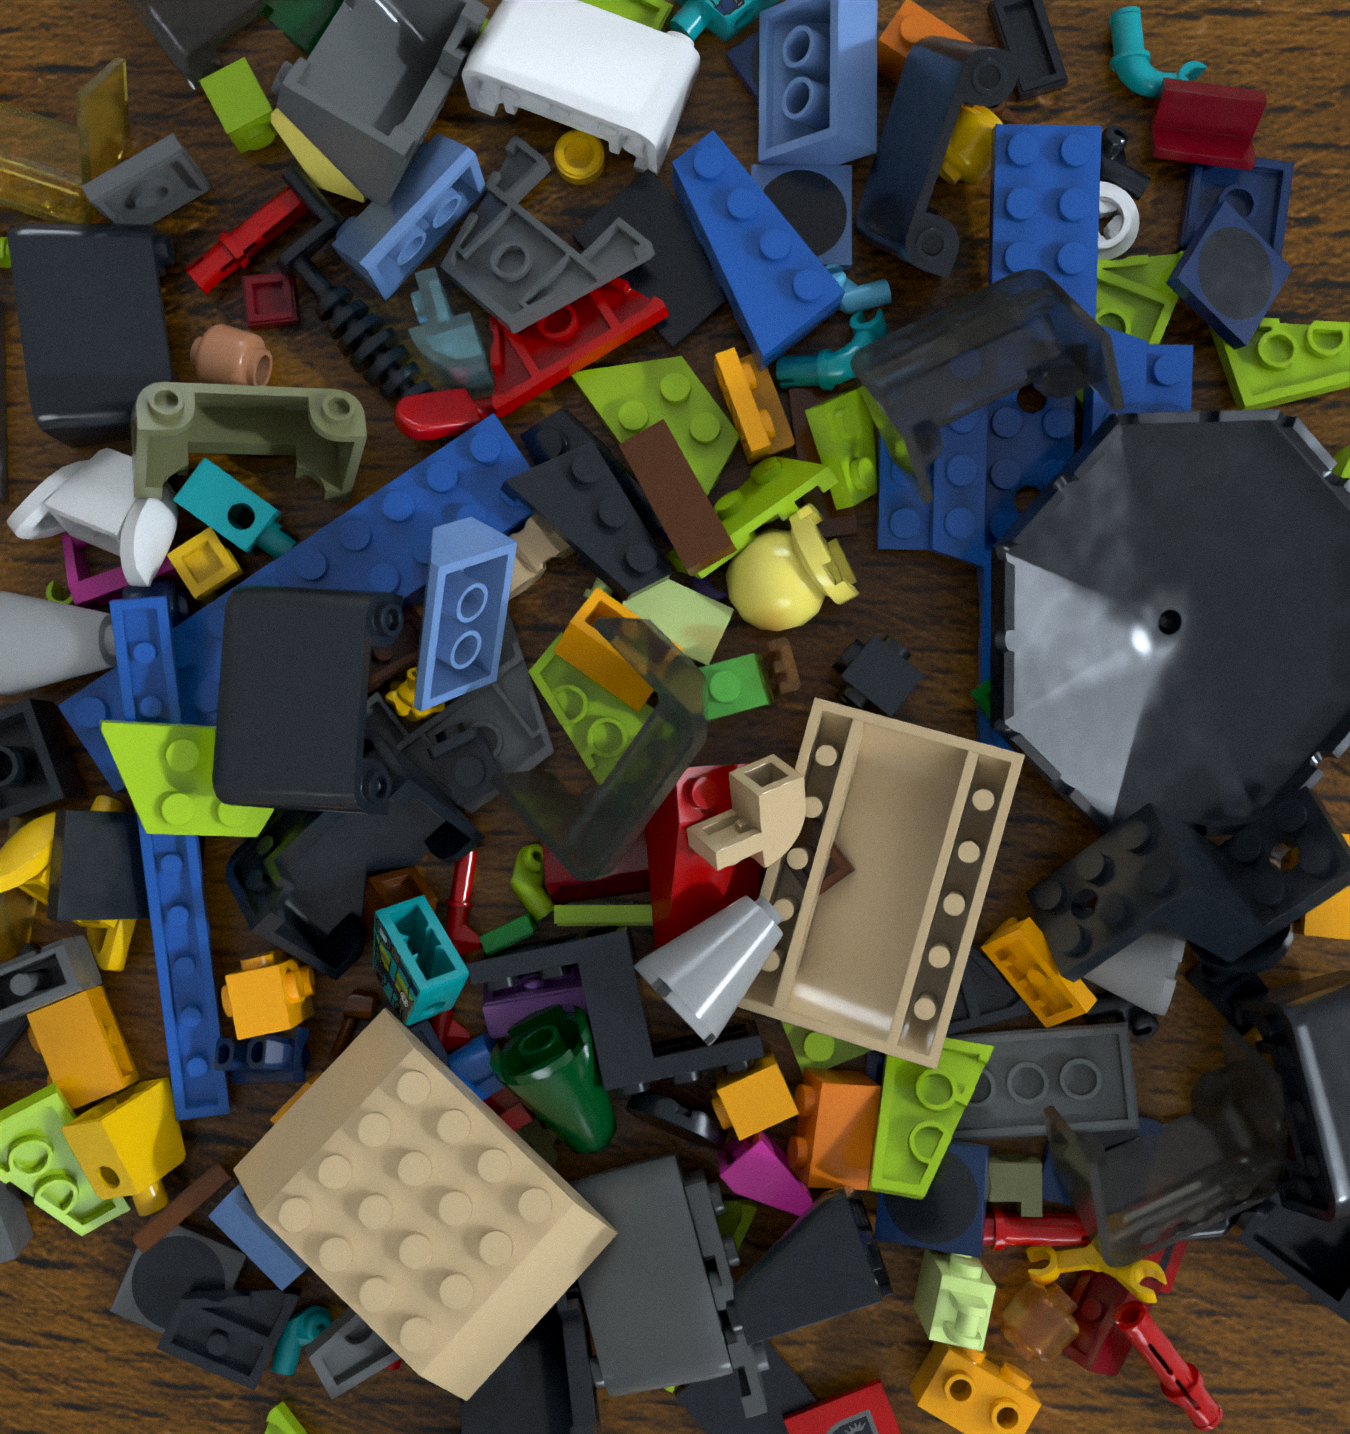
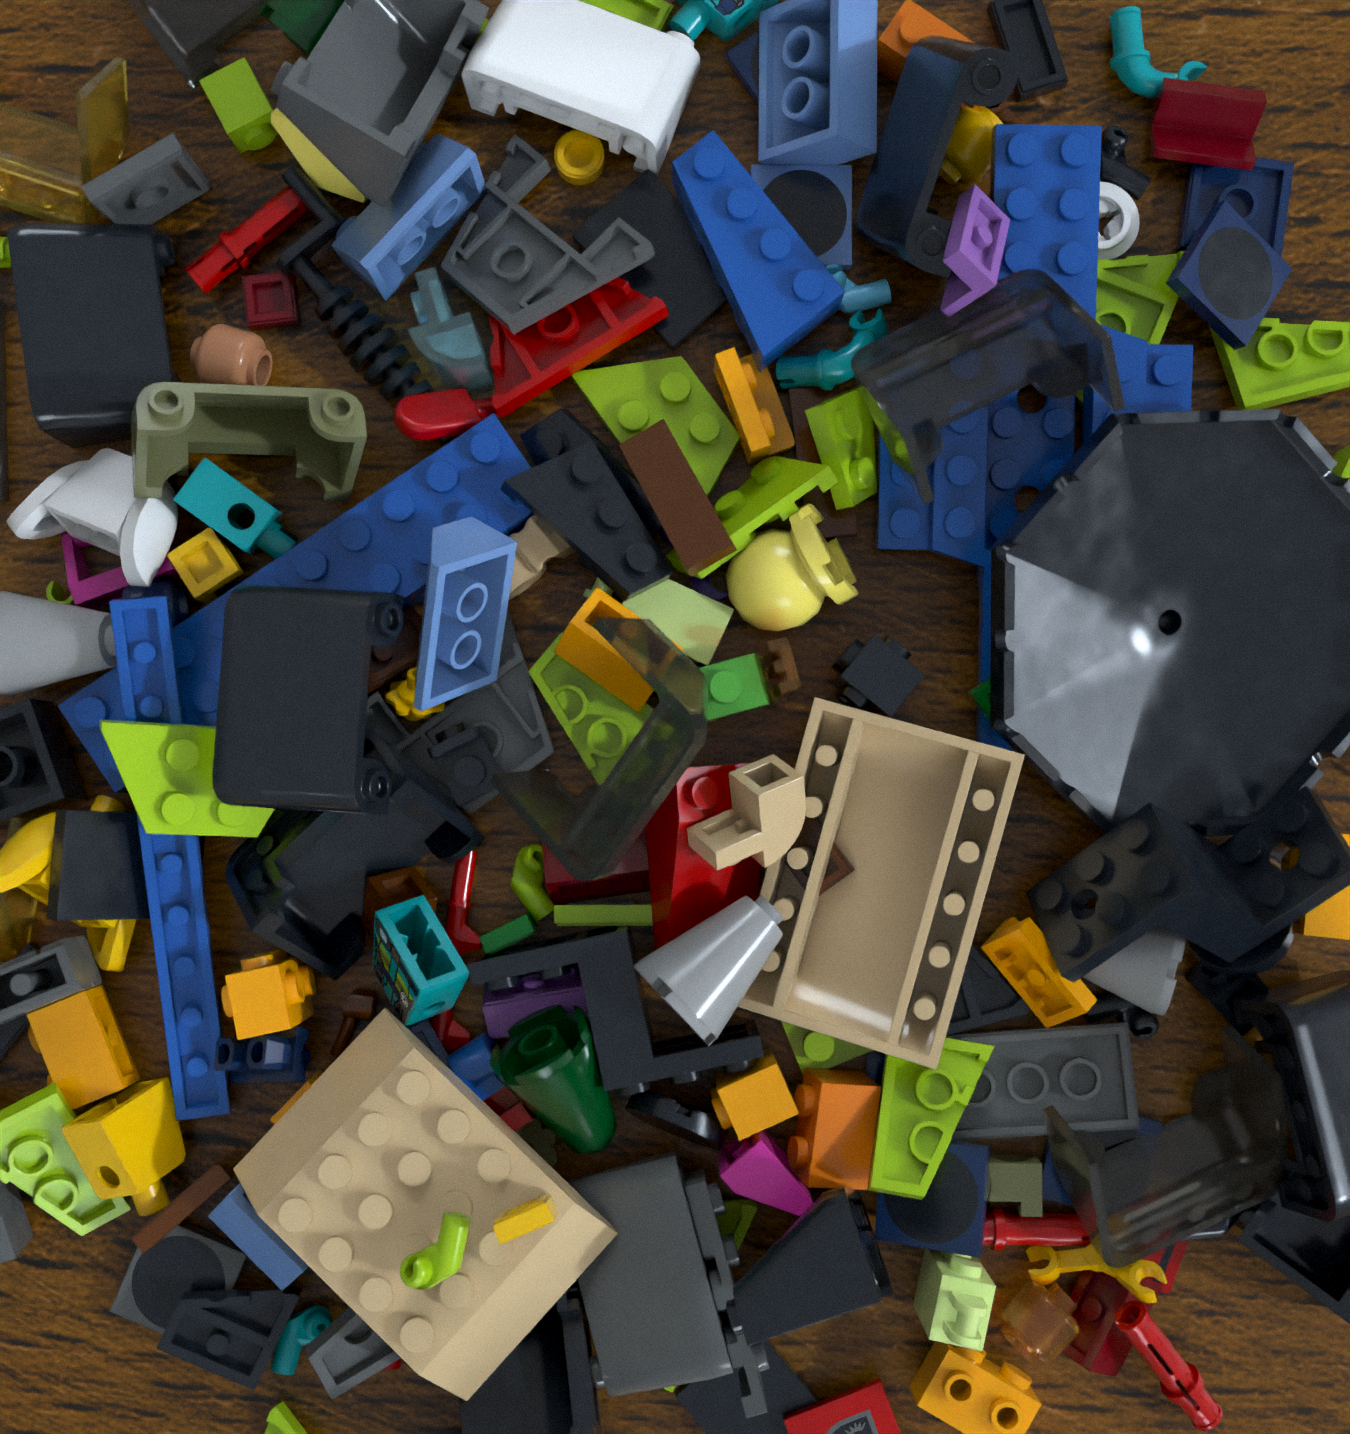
none -> lime arm [399,1212,471,1290]
none -> yellow tile [492,1193,558,1245]
none -> medium lavender panel [940,184,1010,317]

